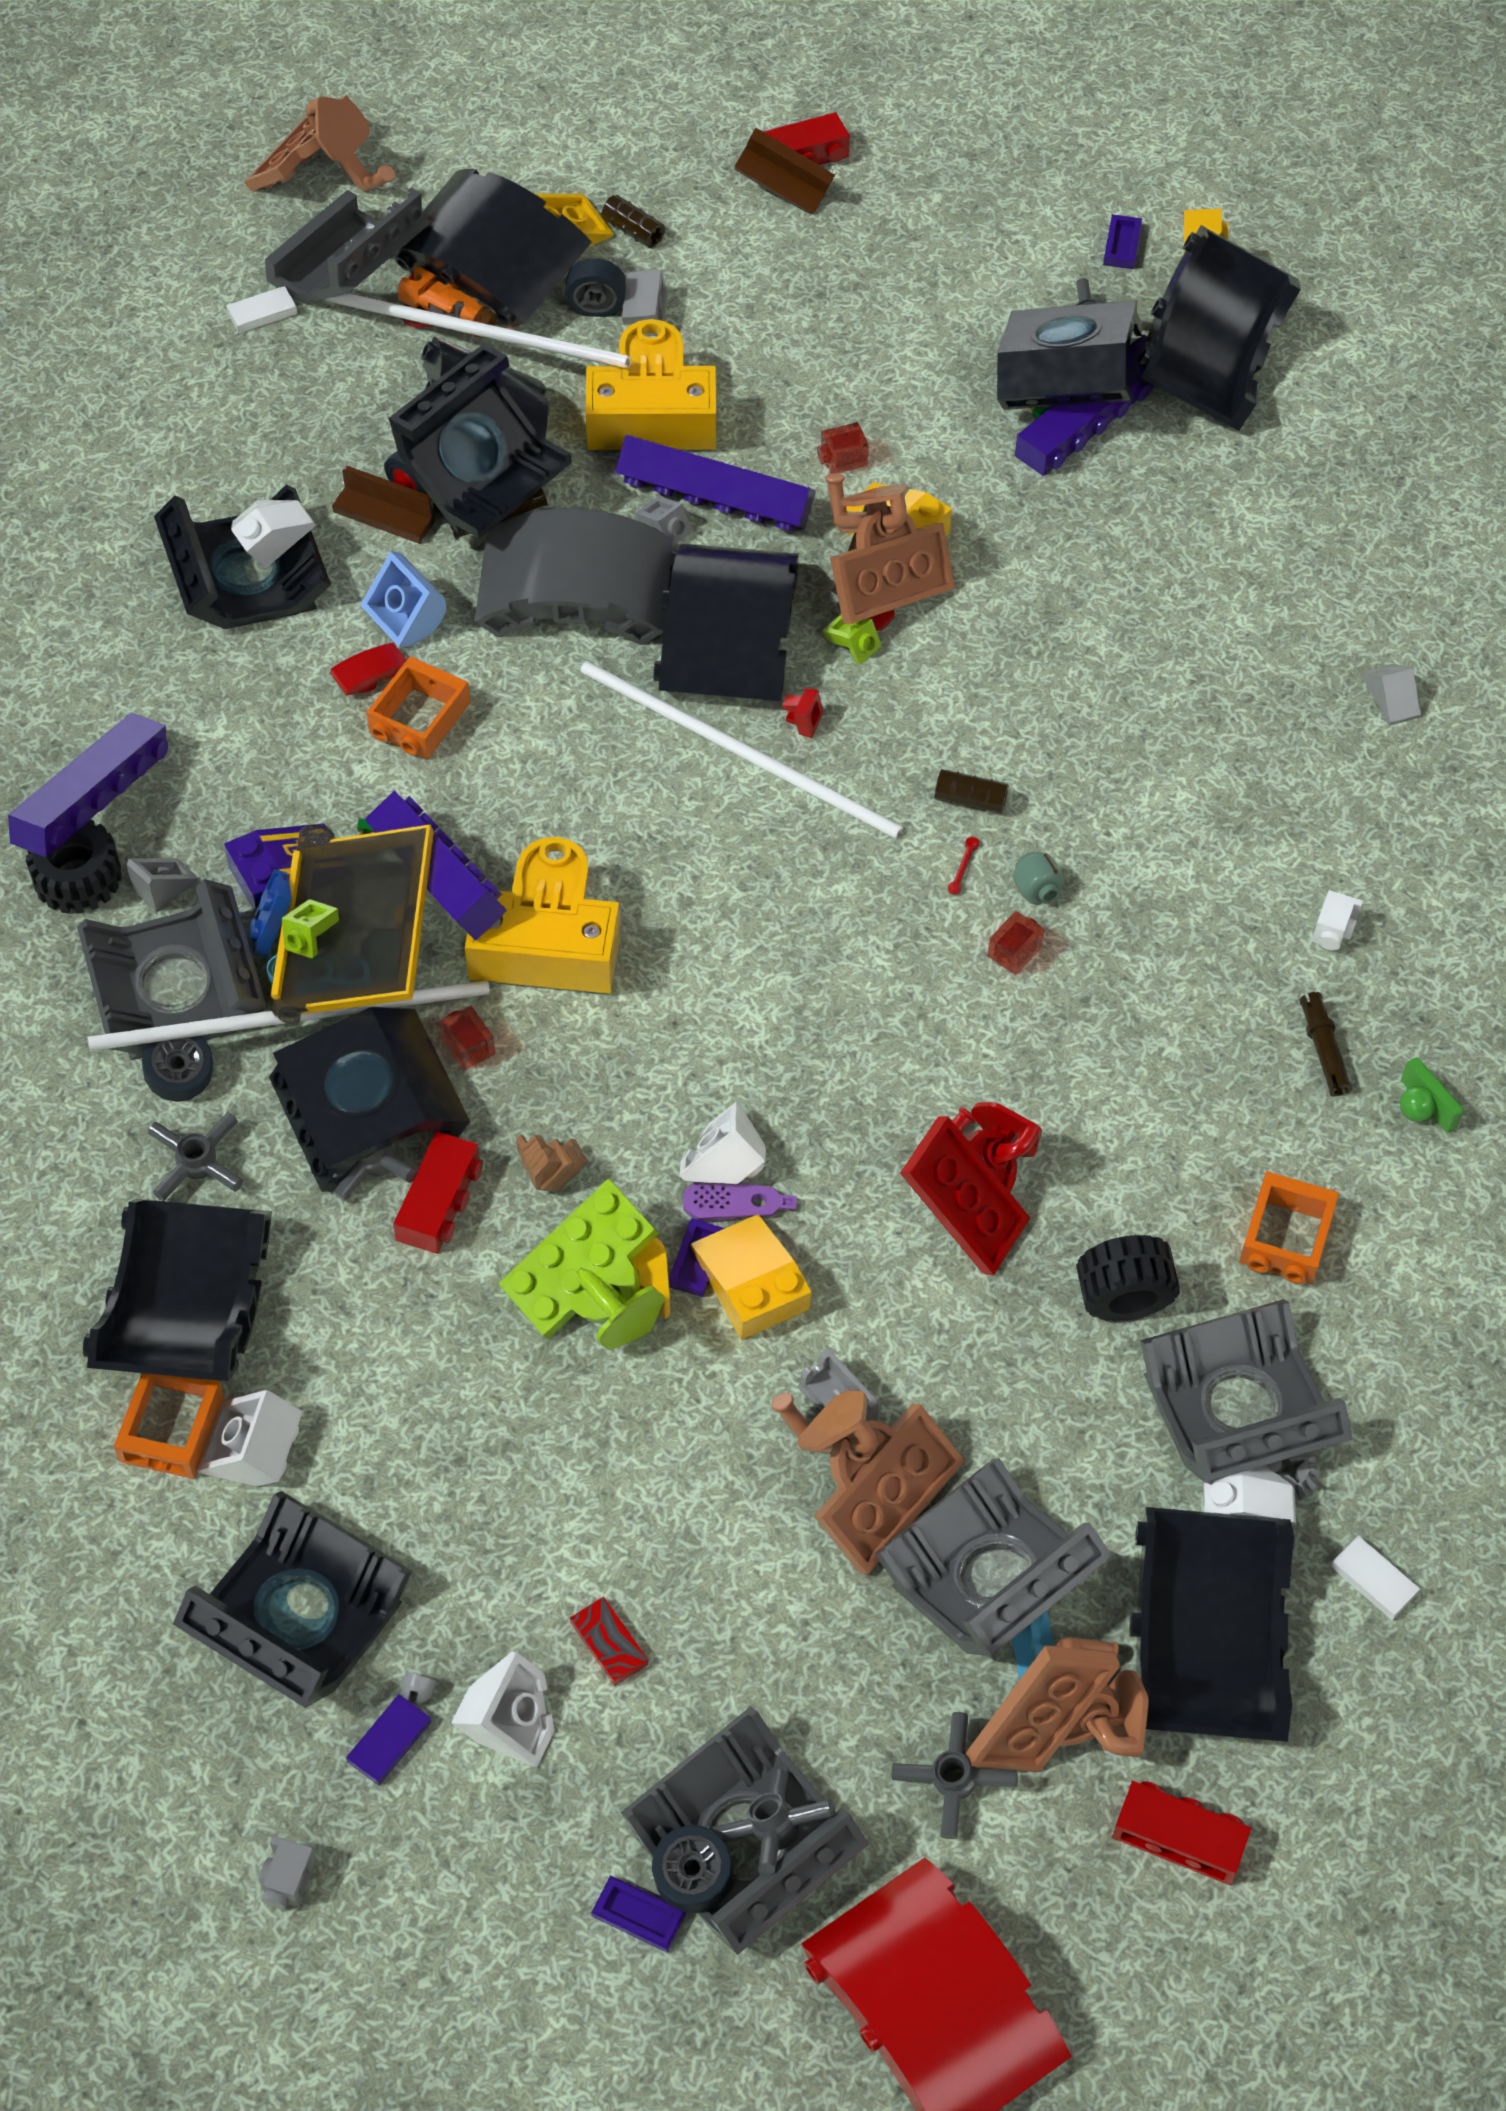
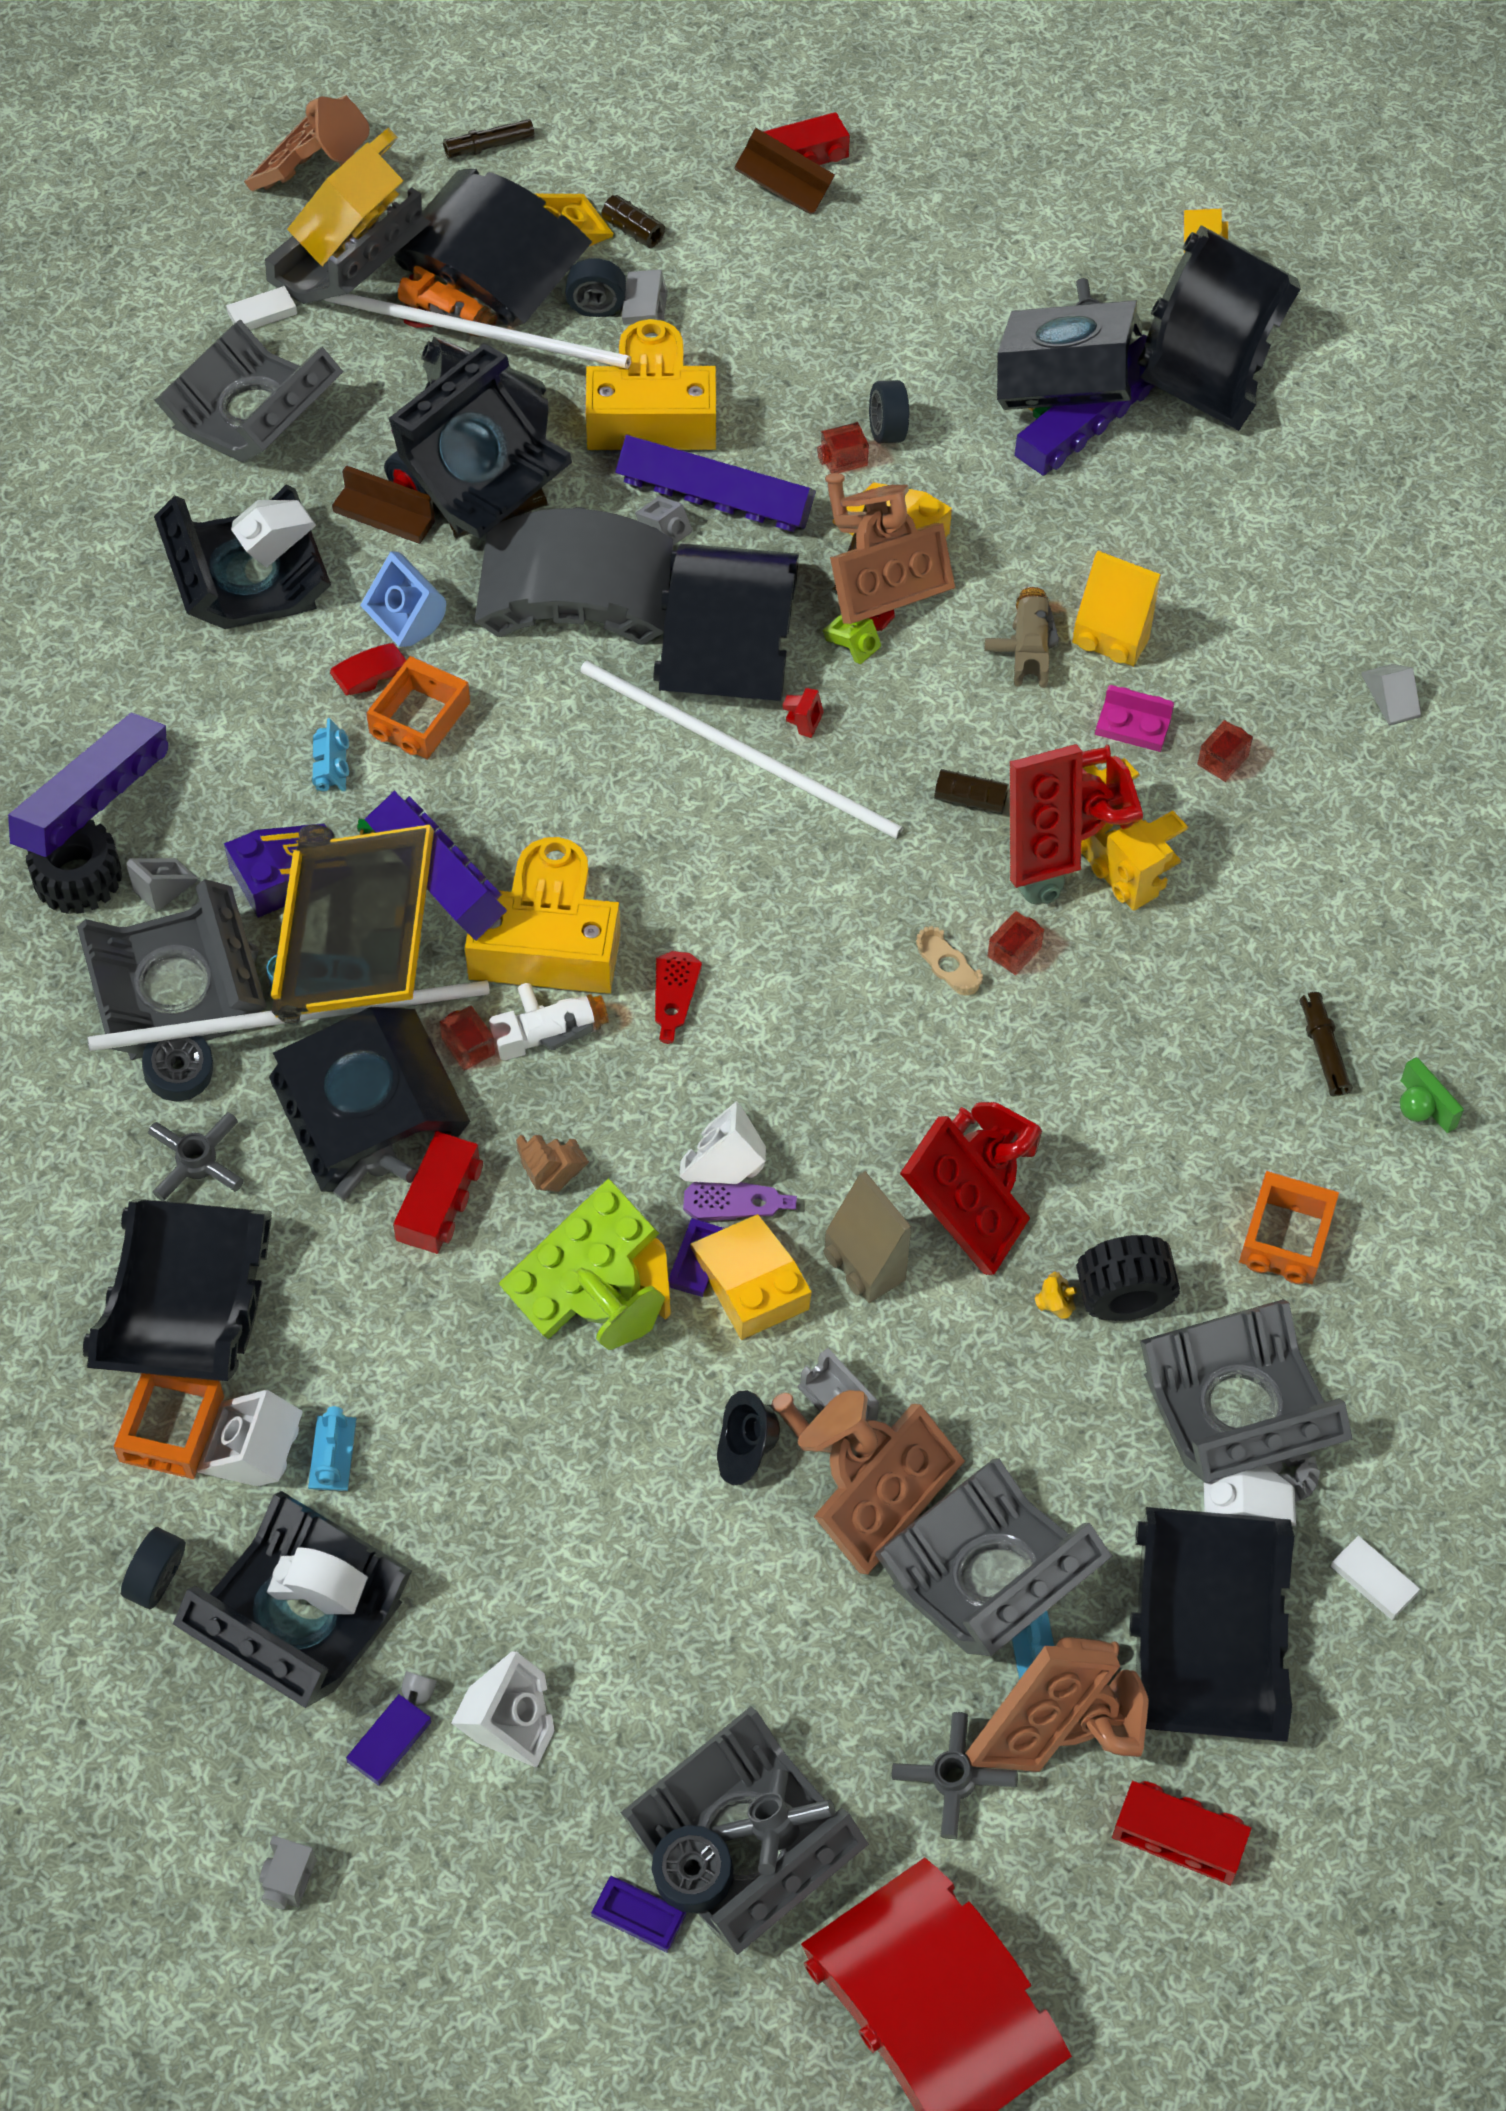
blue plate [248,869,292,958] -> none
lime bracket [282,899,339,958] -> none
red tile [570,1596,648,1686] -> none
red hinge [948,836,979,895] -> none
dark purple tile [1103,214,1142,269] -> none
white brick [1312,890,1363,951] -> none
none -> black wheel [120,1527,186,1610]
none -> dark grey panel [154,319,344,462]
none -> white brick [267,1548,368,1614]
none -> yellow brick [287,128,404,267]
none -> medium azure hinge [308,1406,357,1491]
none -> medium azure hinge [312,718,349,791]
none -> dark brown pin [443,119,535,159]
none -> white piece [489,983,609,1060]
none -> red piece [655,951,702,1044]
none -> black piece [717,1390,780,1486]
none -> dark tan slope [823,1171,911,1303]
none -> black wheel [869,380,910,443]
none -> tan piece [916,926,983,996]
none -> dark tan piece [984,587,1059,688]
none -> red plate [1010,744,1143,888]
none -> yellow piece [1035,1272,1077,1319]
none -> yellow slope [1072,551,1161,667]
none -> yellow piece [1081,758,1188,911]
none -> dark pink bracket [1095,685,1174,752]
none -> clear red brick [1197,720,1253,782]

